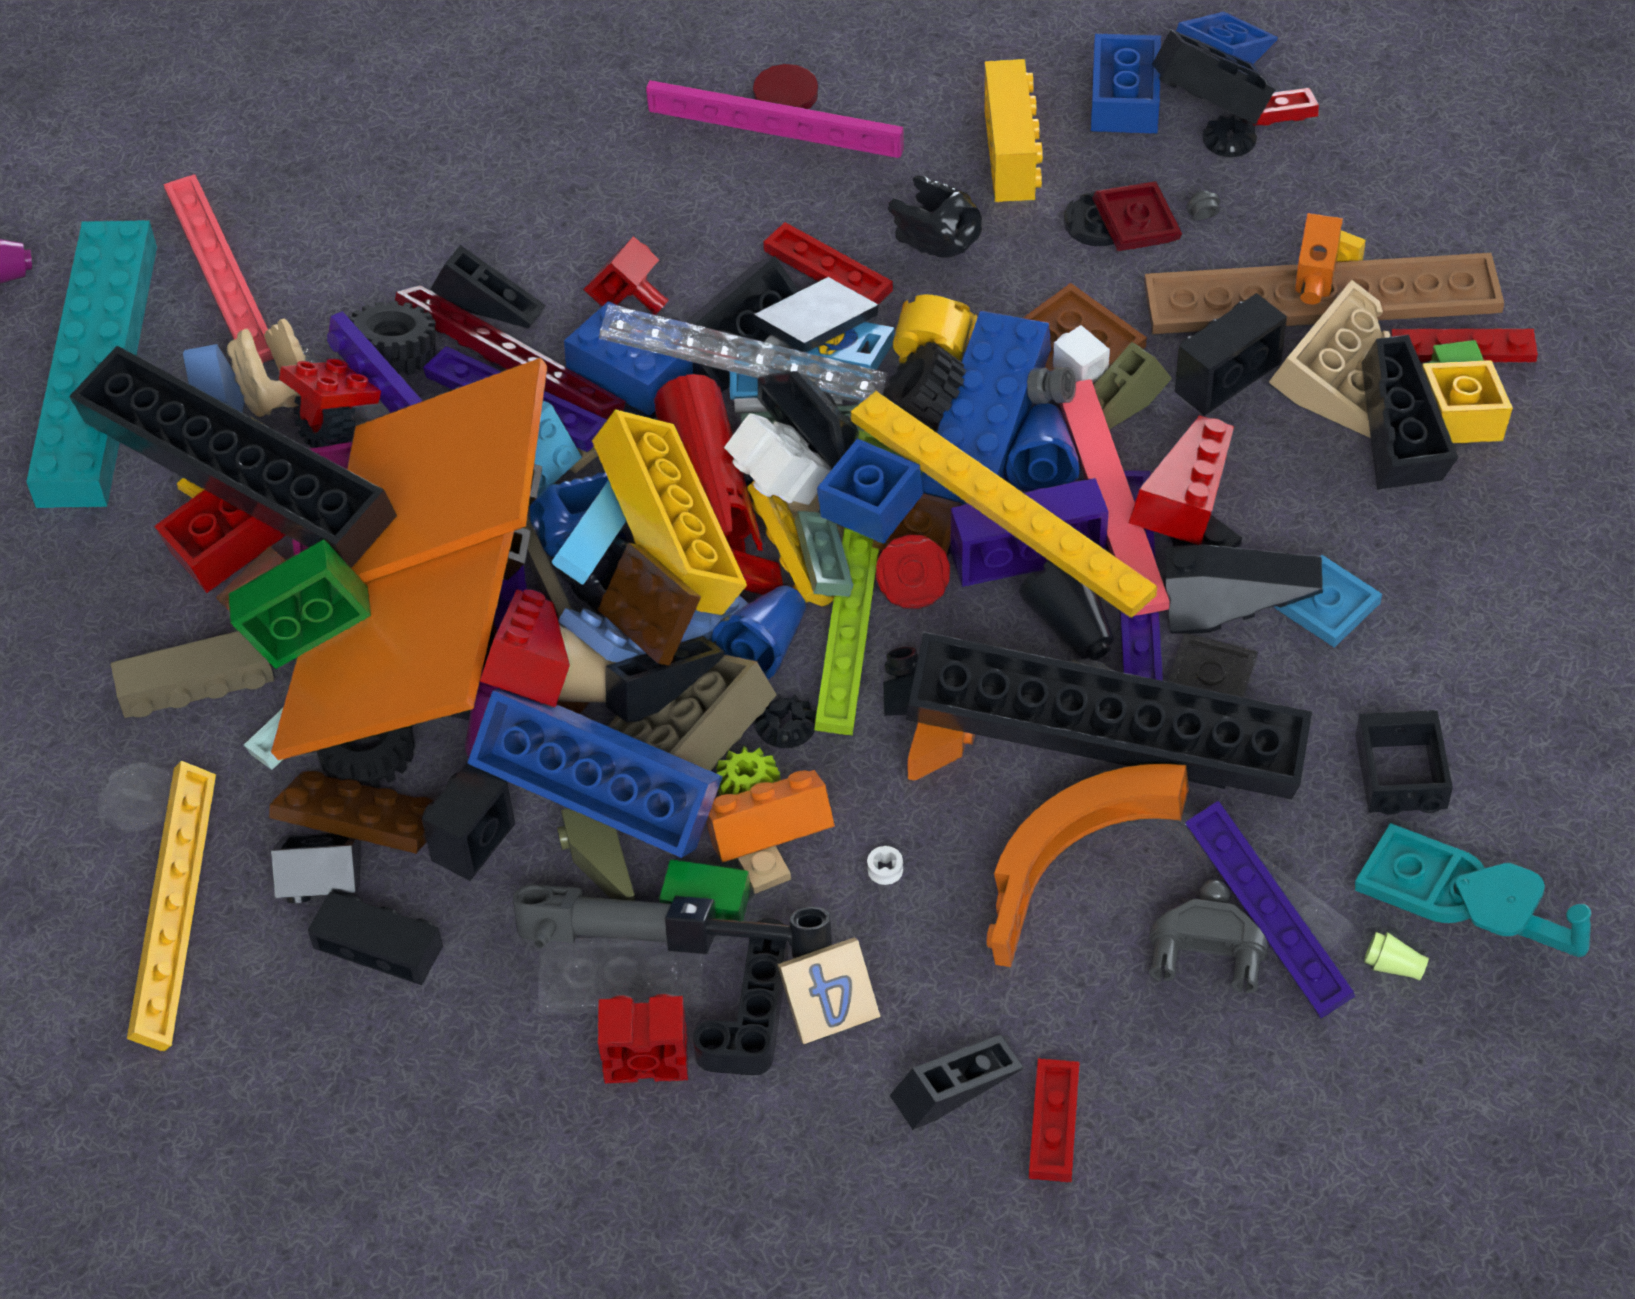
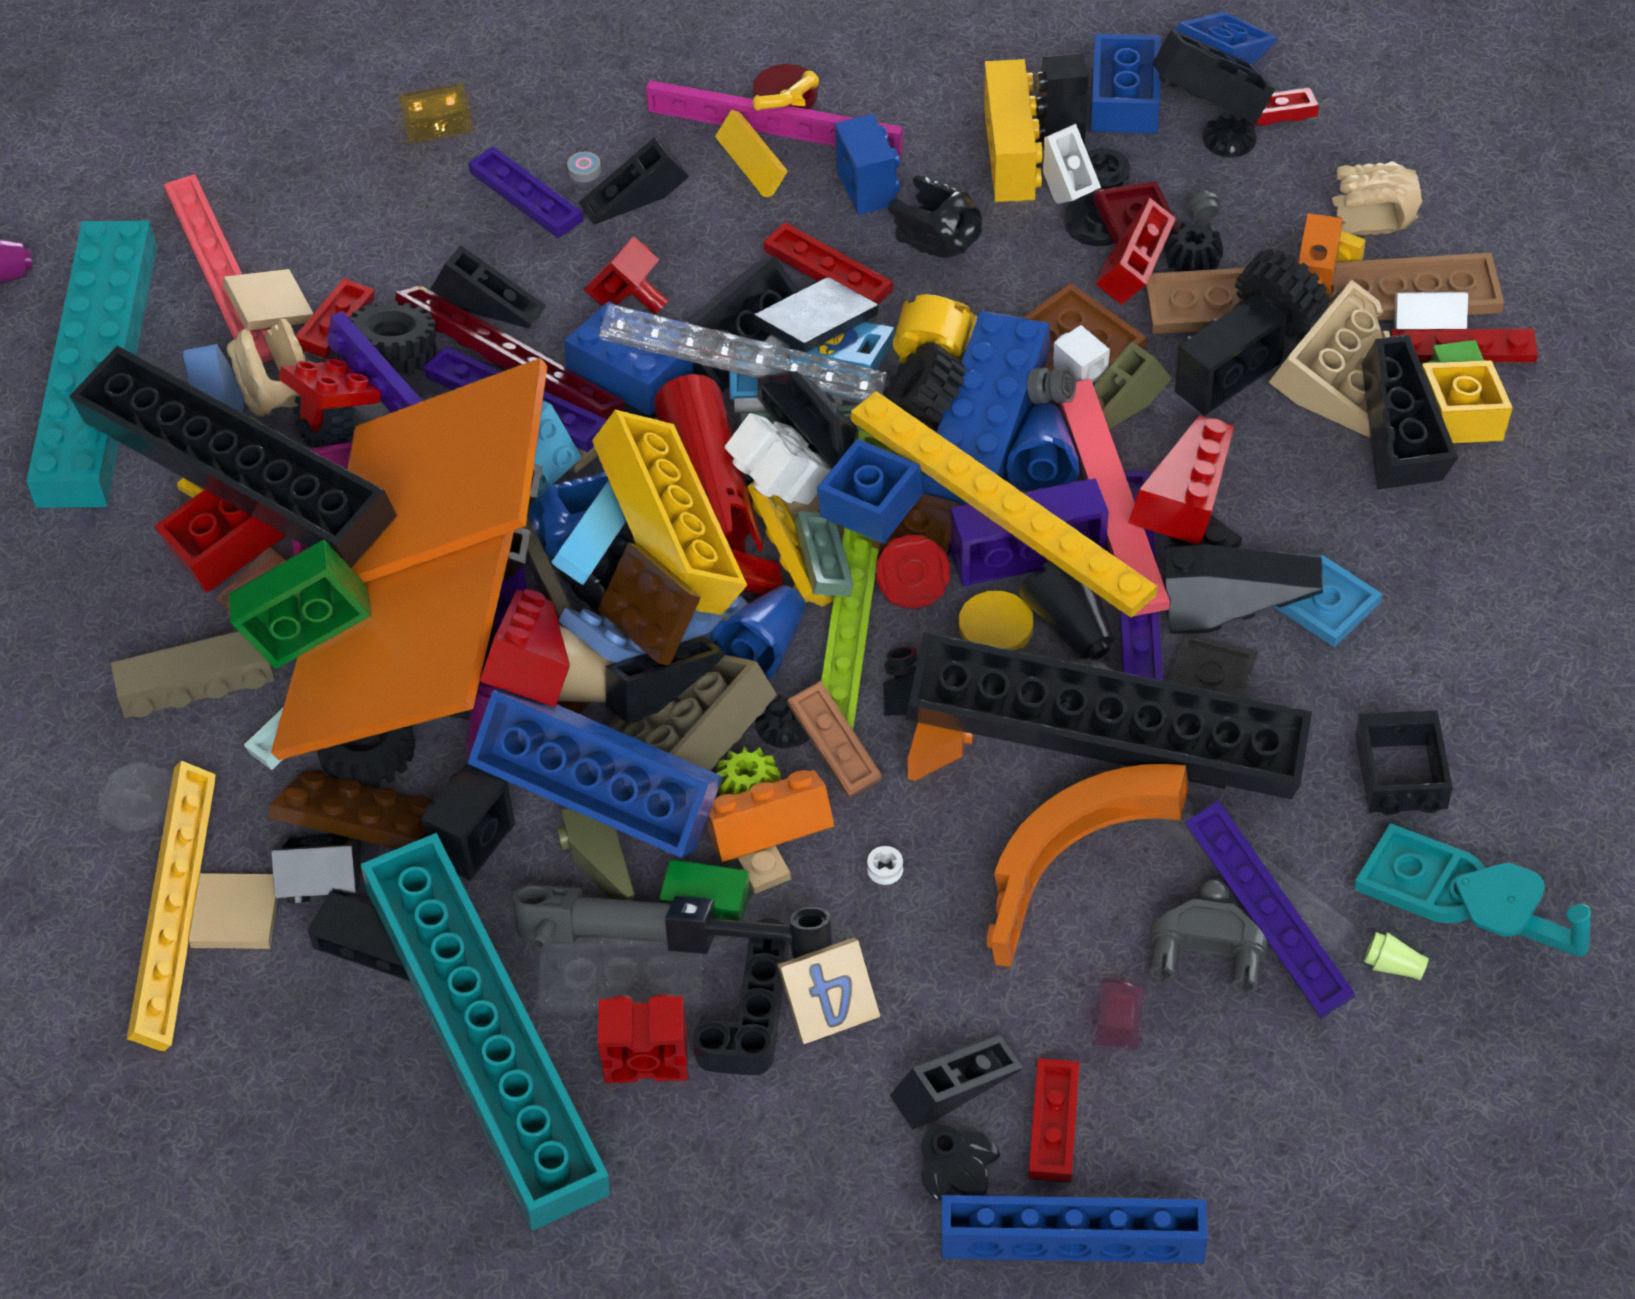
none -> tan tile [188,873,278,949]
none -> tan tile [223,269,313,331]
none -> red plate [295,278,374,359]
none -> teal brick [361,833,610,1231]
none -> clear yellow brick [399,83,473,144]
none -> dark purple plate [468,146,583,238]
none -> light grey tile [567,151,601,182]
none -> black slope [579,137,689,225]
none -> yellow tile [715,110,788,197]
none -> yellow piece [752,71,819,111]
none -> nougat tile [787,681,882,798]
none -> blue brick [835,114,900,215]
none -> black plate [921,1125,1000,1201]
none -> blue brick [942,1195,1208,1263]
none -> yellow tile [959,591,1033,650]
none -> black wedge [1036,53,1088,146]
none -> white slope [1043,124,1101,204]
none -> black gear [1087,149,1130,191]
none -> red slope [1095,198,1176,305]
none -> clear pink brick [1096,982,1145,1050]
none -> black gear [1164,221,1224,272]
none -> black tyre [1235,249,1330,338]
none -> tan piece [1332,161,1423,236]
none -> white tile [1394,292,1468,329]

